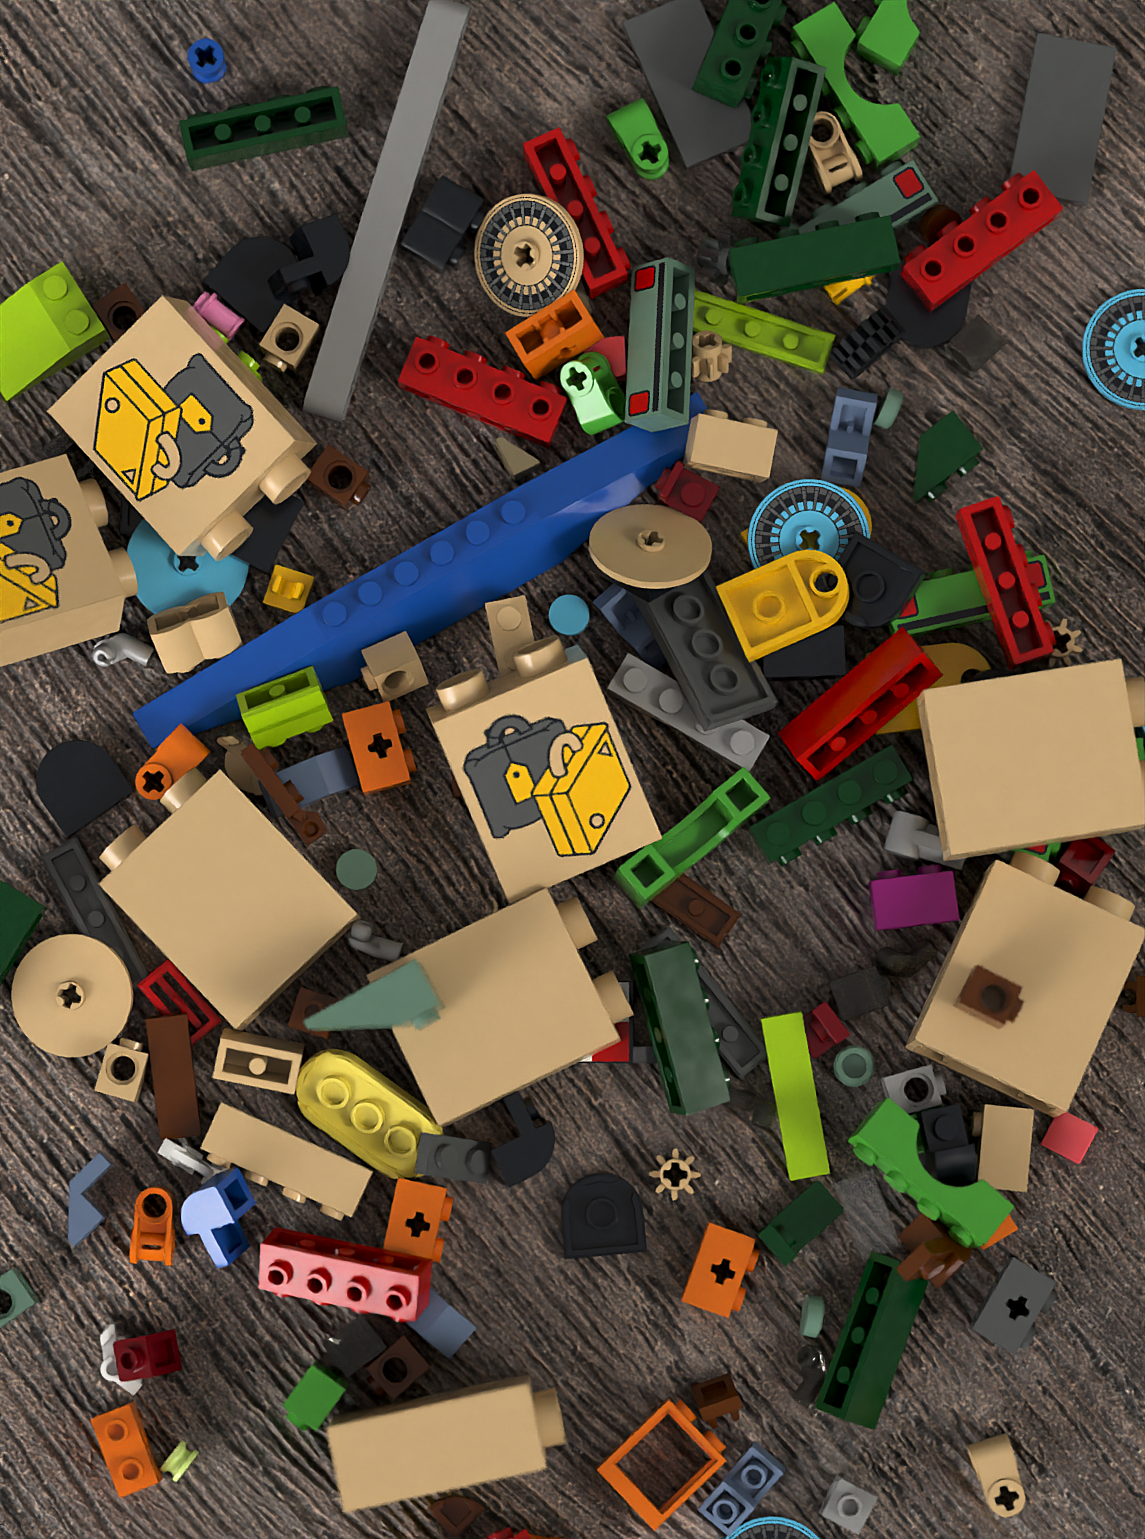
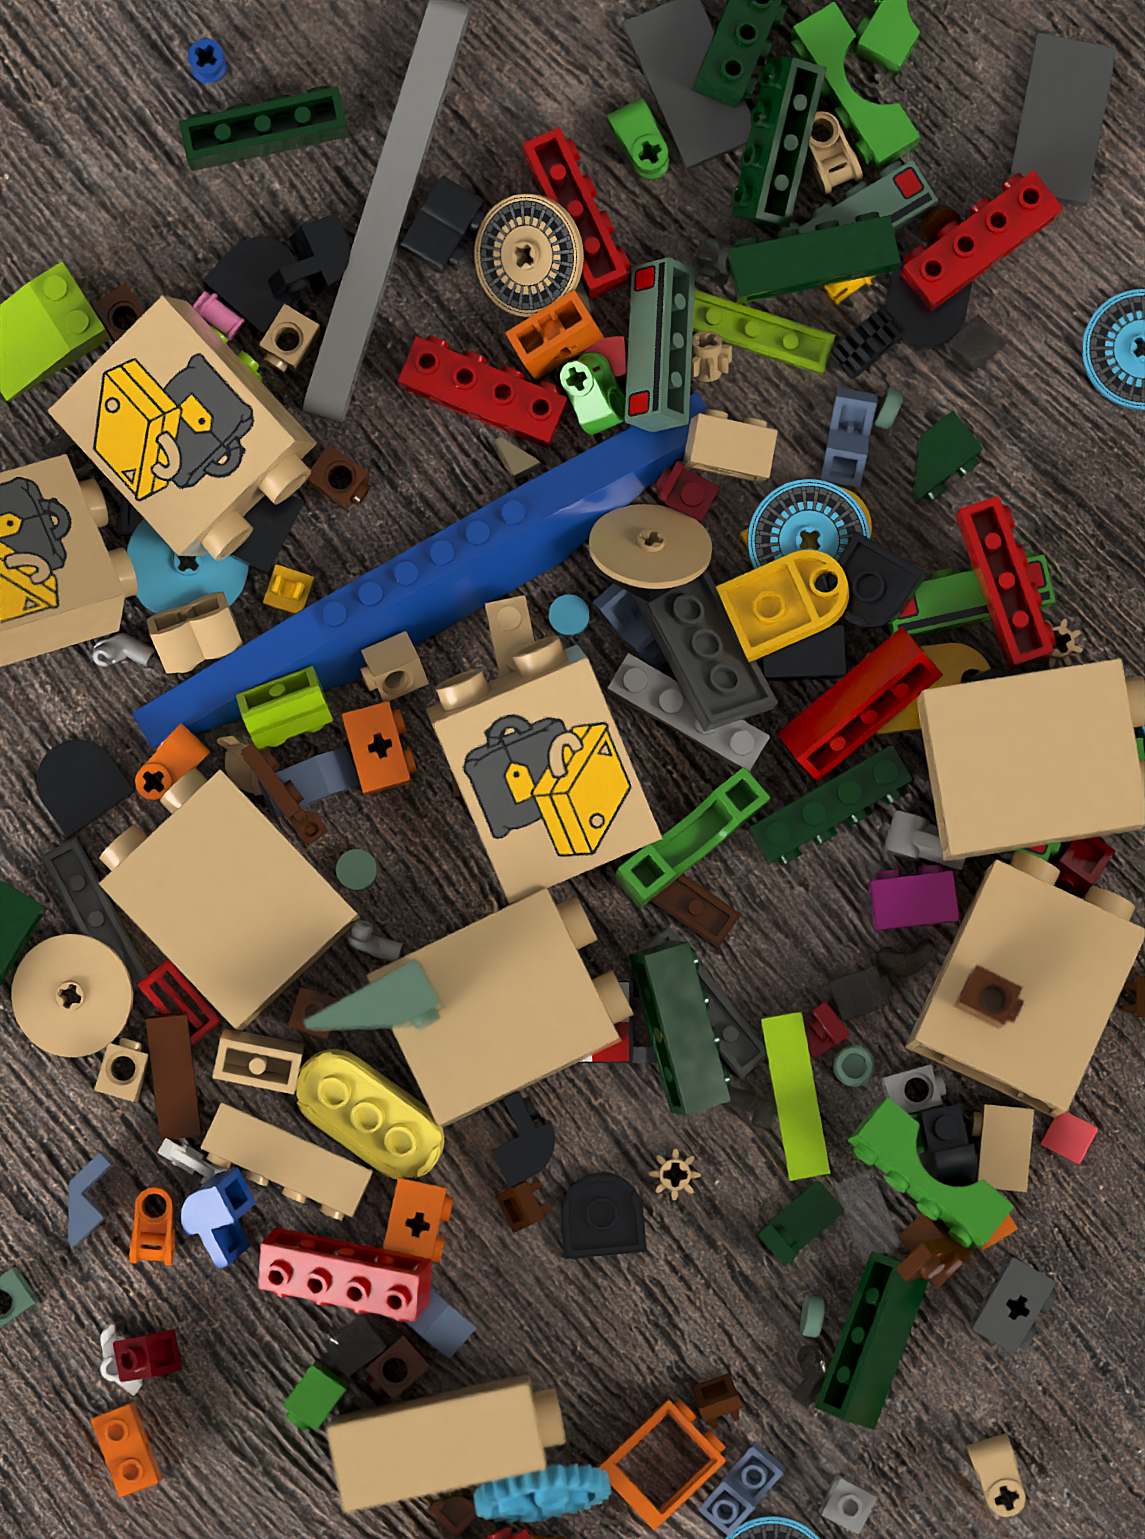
yellowish green bush [160,1440,199,1482] -> none
dark grey plate [415,1132,493,1184] -> none
orange brick [680,1222,760,1318] -> none
none -> medium azure gear [473,1464,611,1523]
none -> reddish brown tile [496,1181,552,1233]

